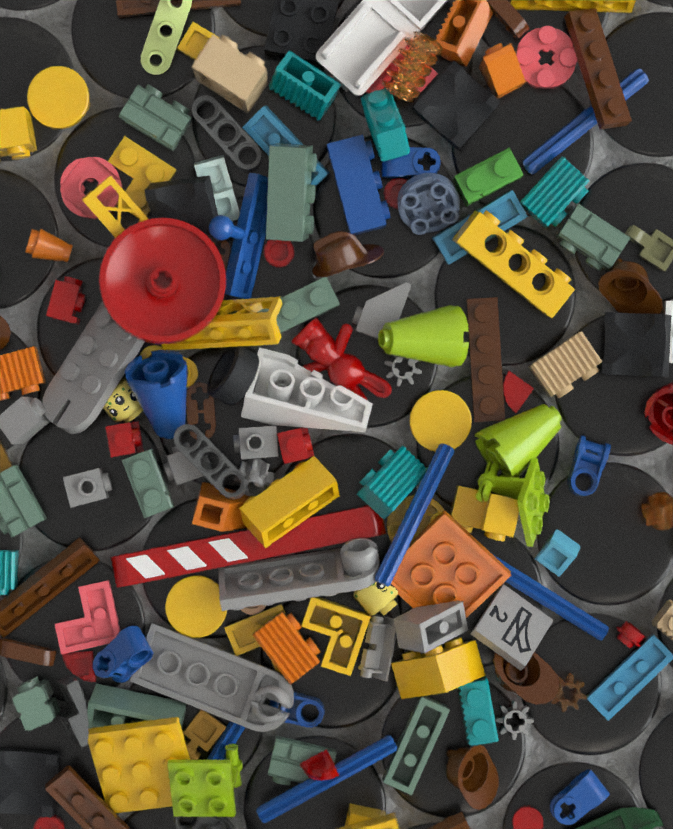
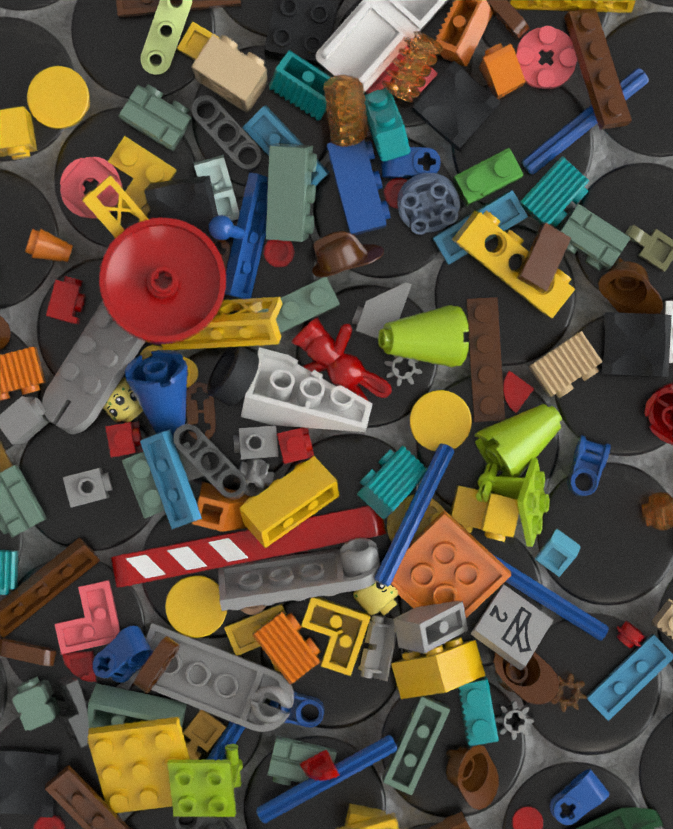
none -> reddish brown beam [133,636,180,693]
none -> dark azure plate [140,430,202,529]
none -> clear orange piece [324,74,369,147]
none -> reddish brown tile [517,223,571,293]

